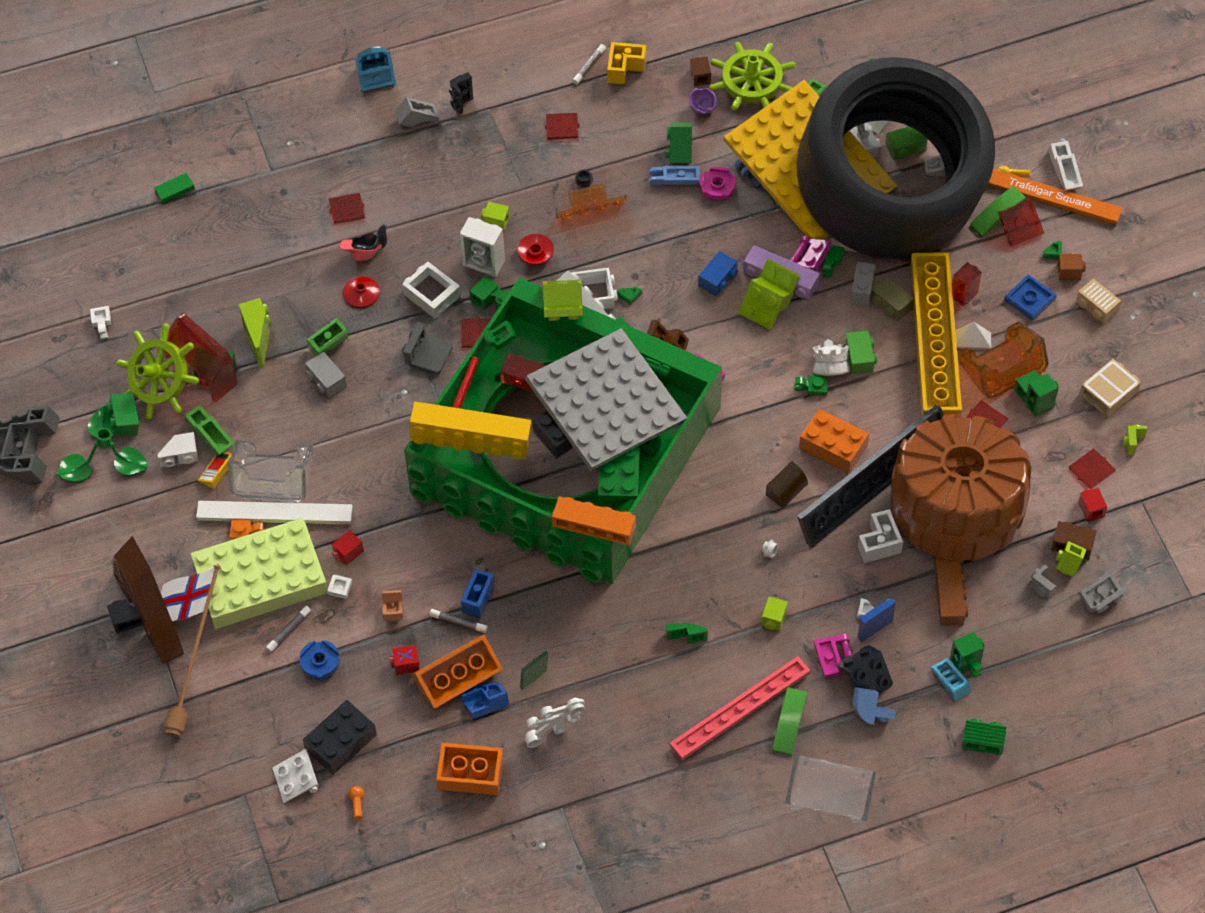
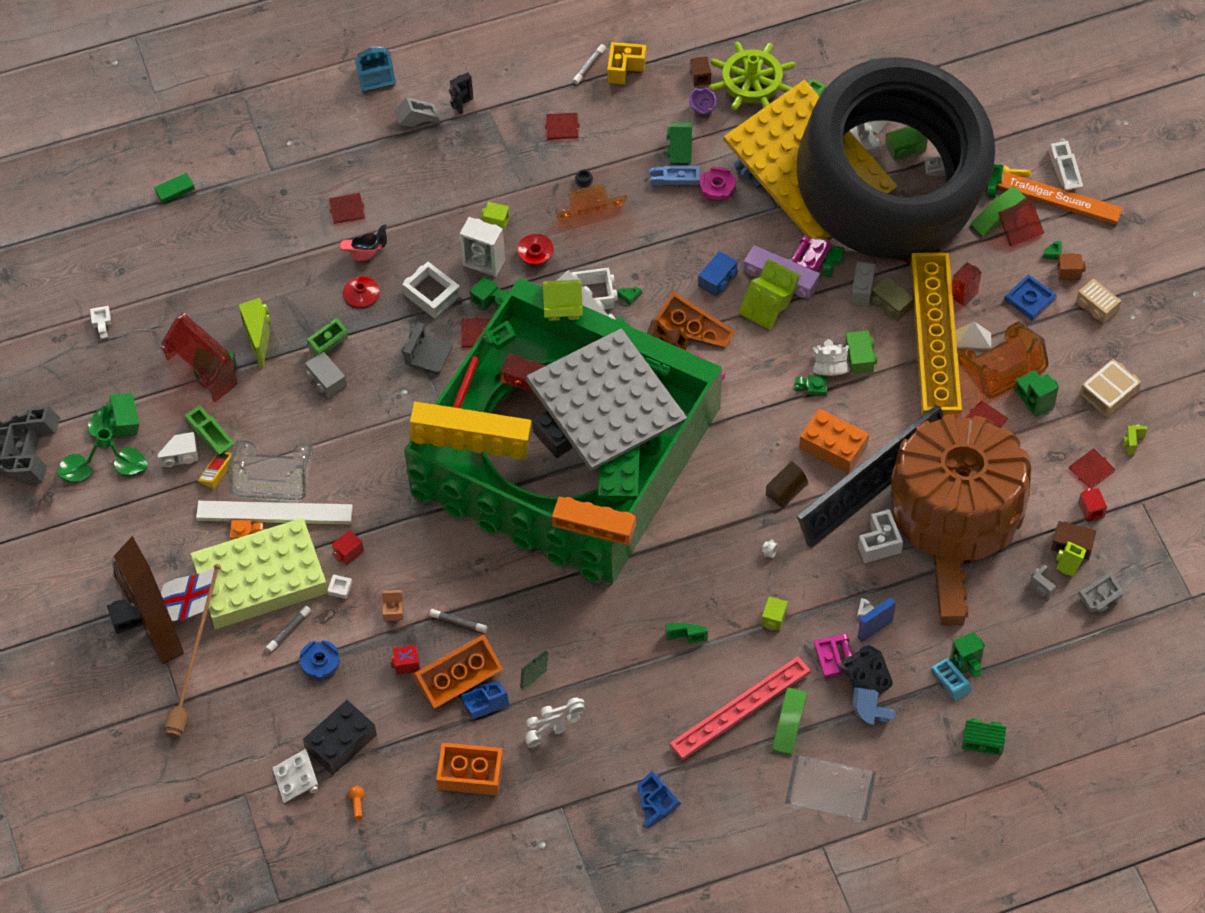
lime piece [116,324,199,420] -> none
blue brick [461,569,495,618] -> none
none -> blue slope [637,771,682,828]
none -> orange wedge [654,291,736,347]
none -> green plate [988,164,1004,197]

